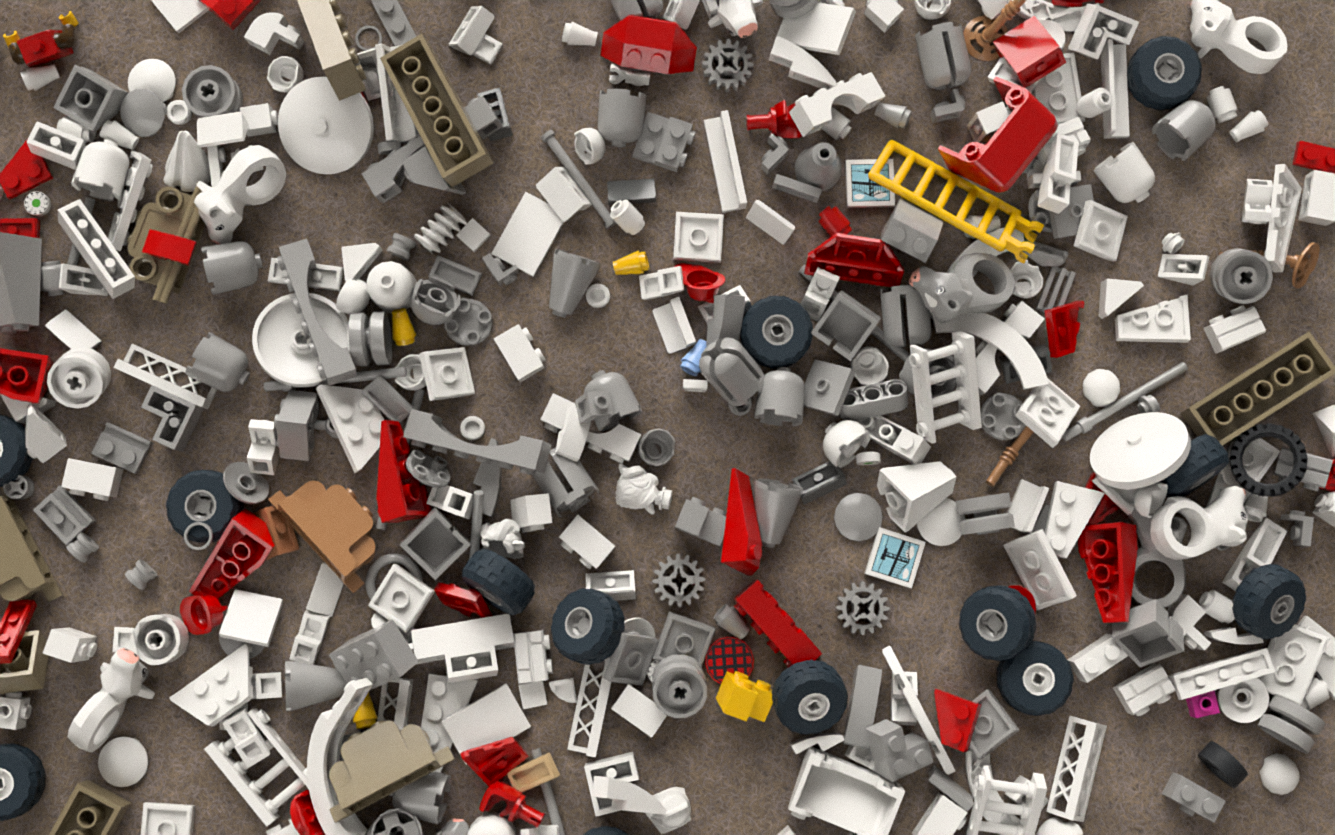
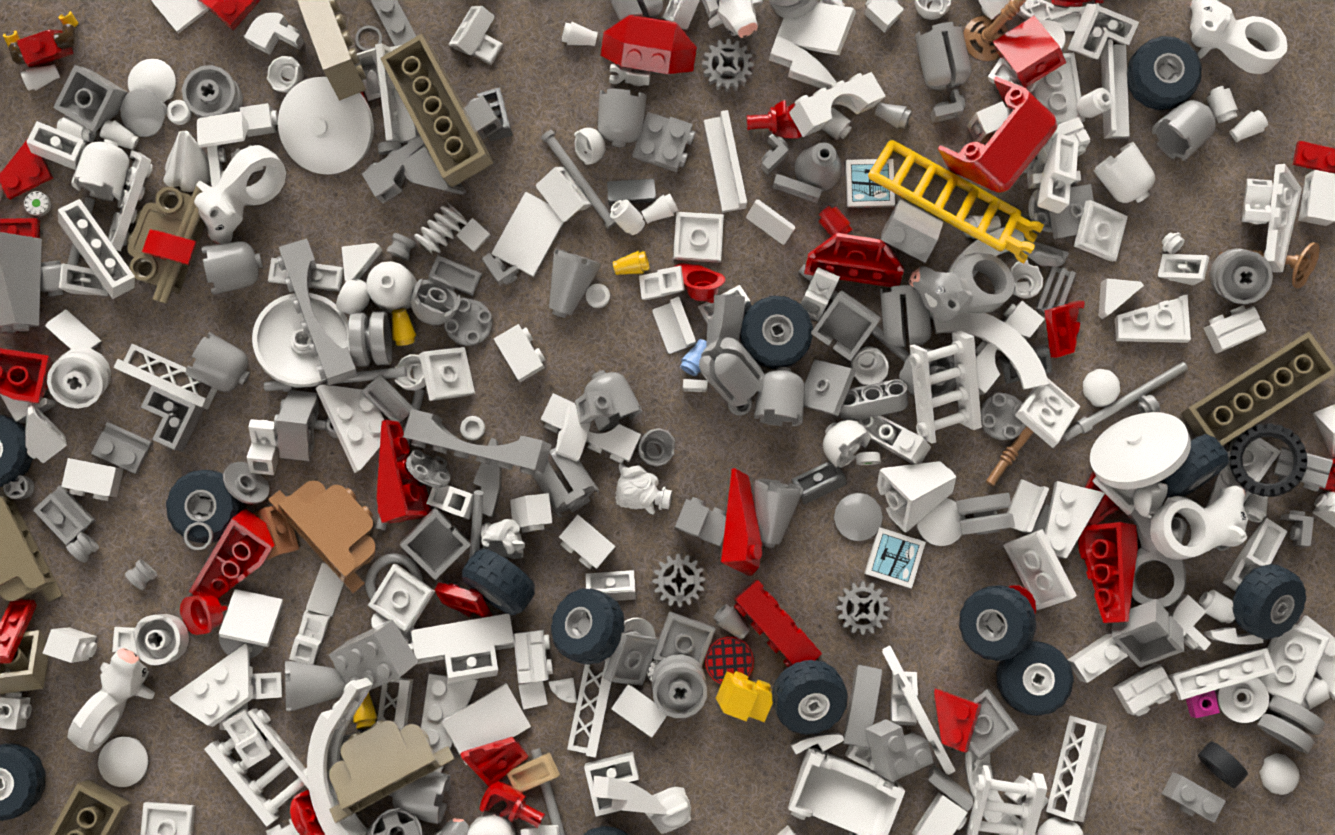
none -> white cone [641,194,679,224]

